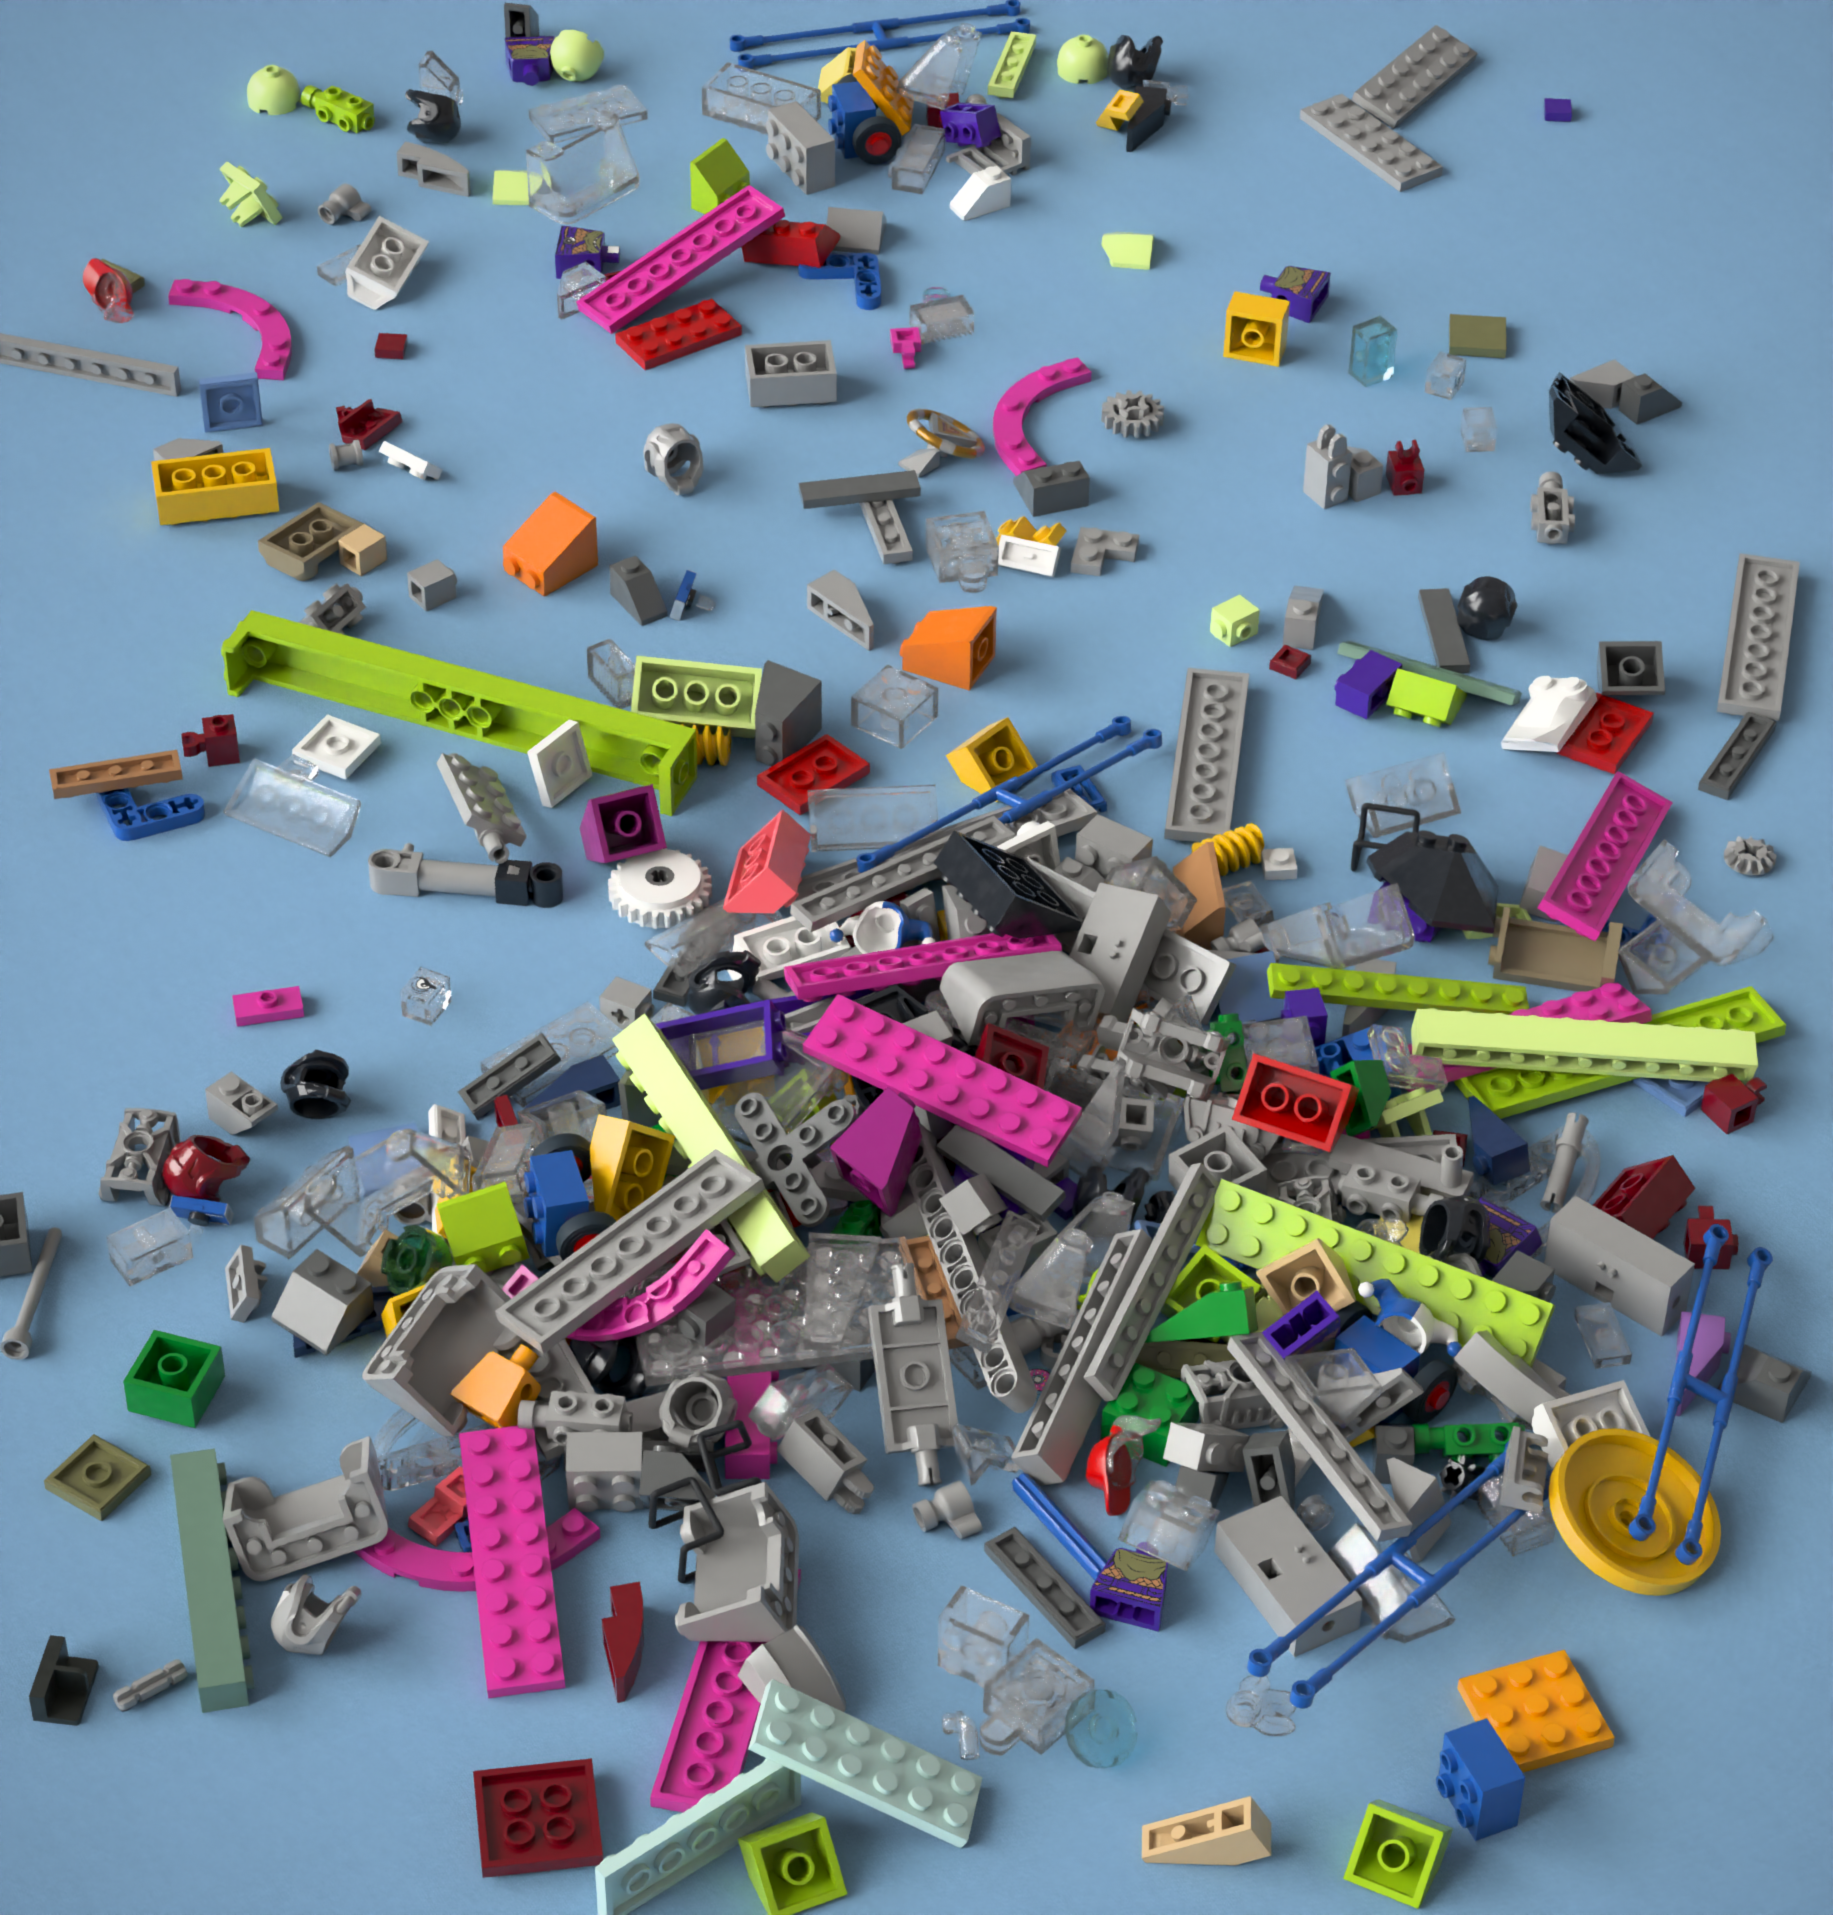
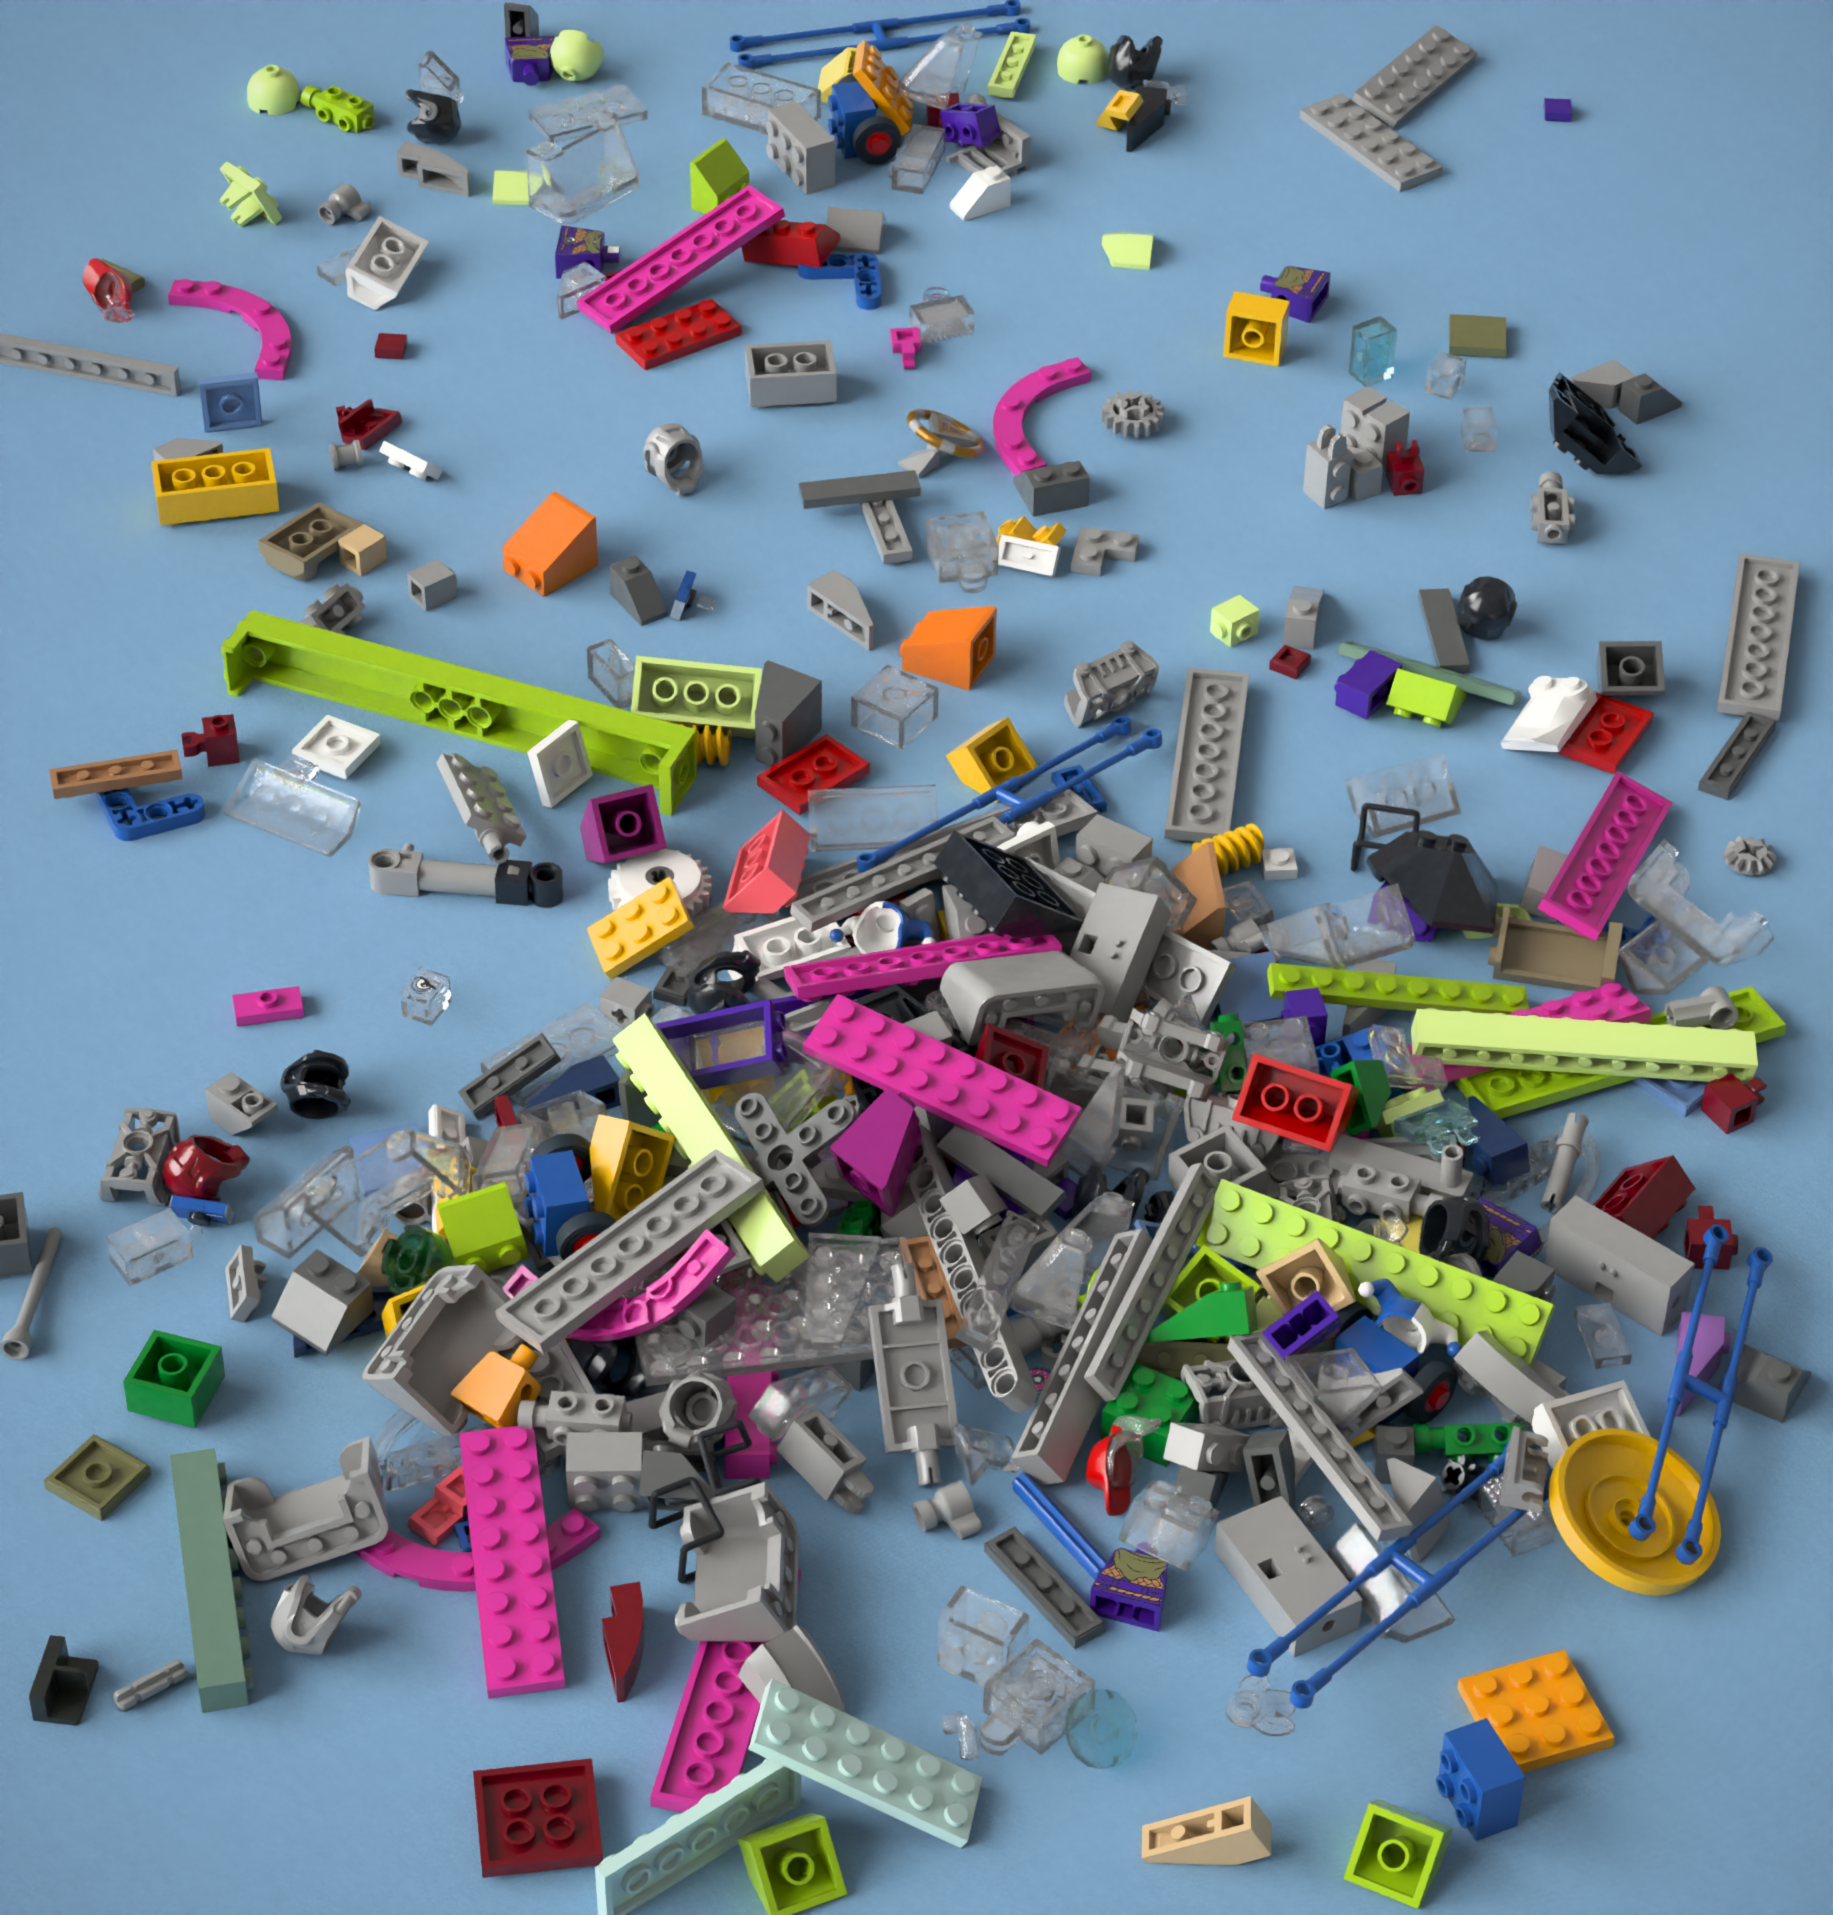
none -> yellow plate [587,877,694,979]
none -> light grey piece [1064,640,1159,728]
none -> light grey piece [1340,386,1410,472]
none -> clear light blue plate [1394,1099,1479,1156]
none -> light grey piece [1665,986,1739,1030]

